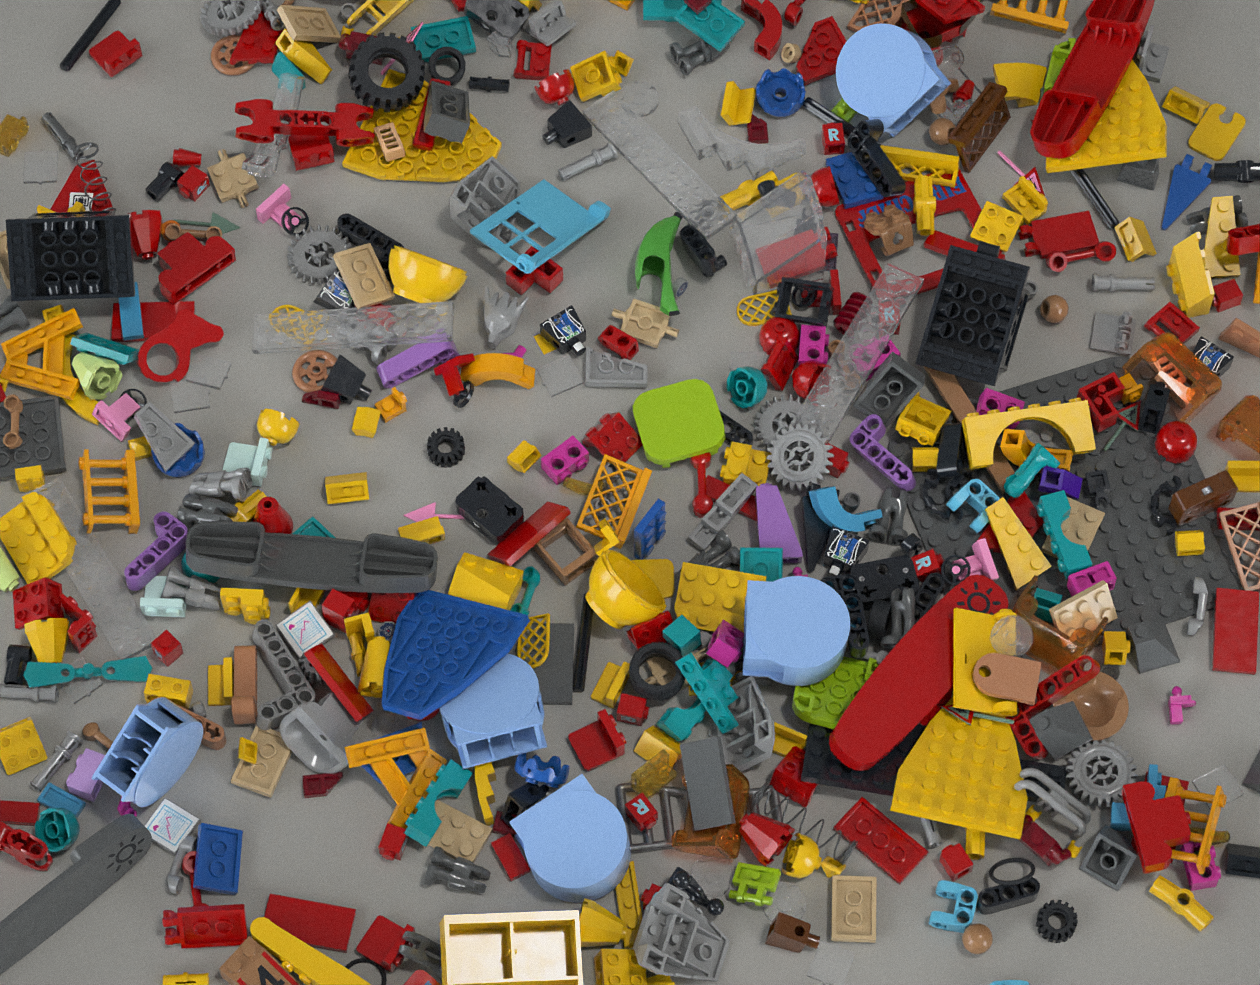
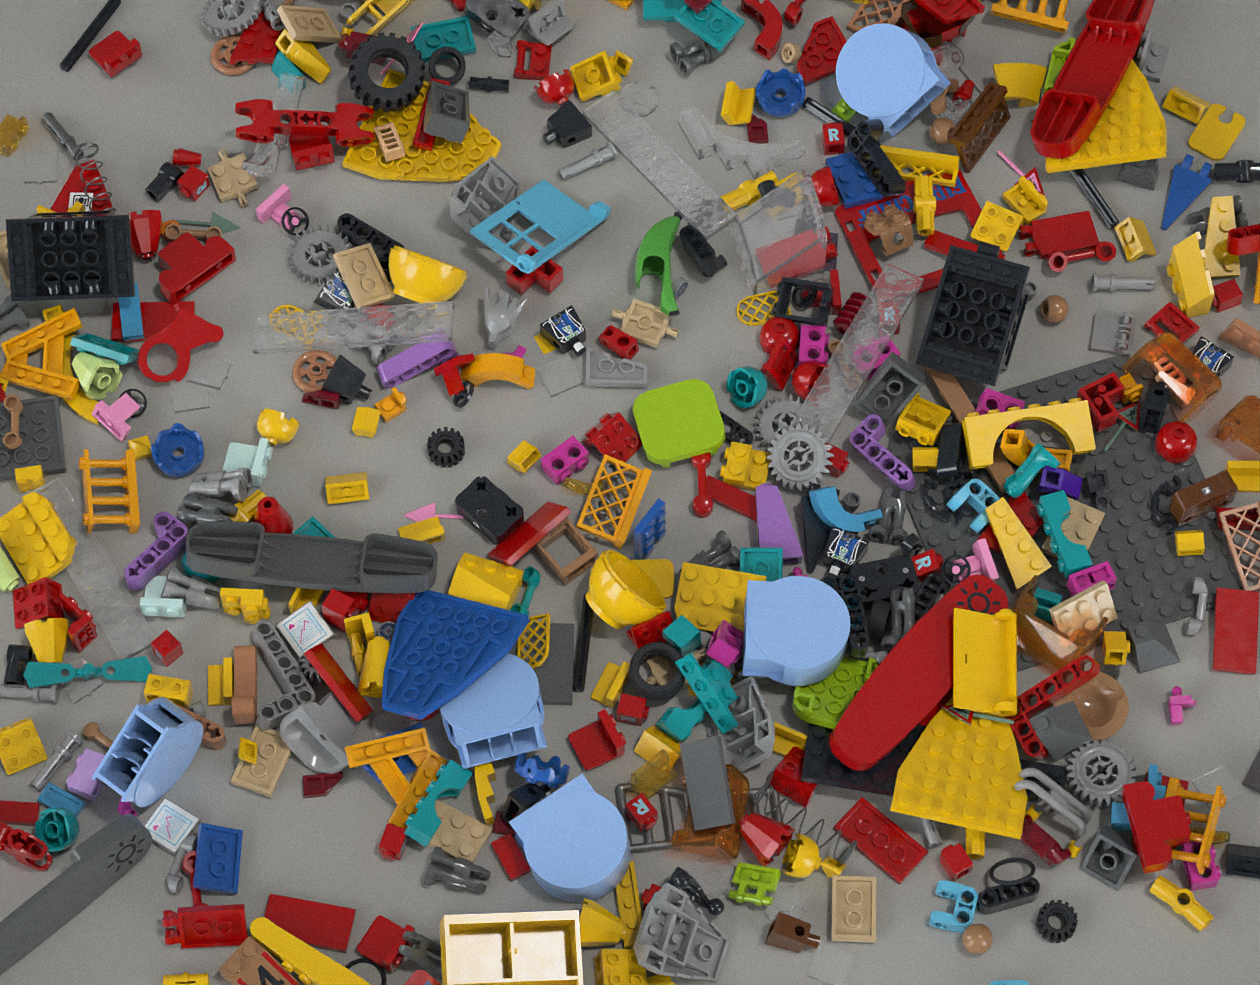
light grey wing [134,401,195,472] -> none
yellow panel [594,518,619,556] -> none
light grey slope [687,473,758,551] -> none
nougat tile [973,653,1042,705] -> none
clear tile [990,615,1033,657] -> none

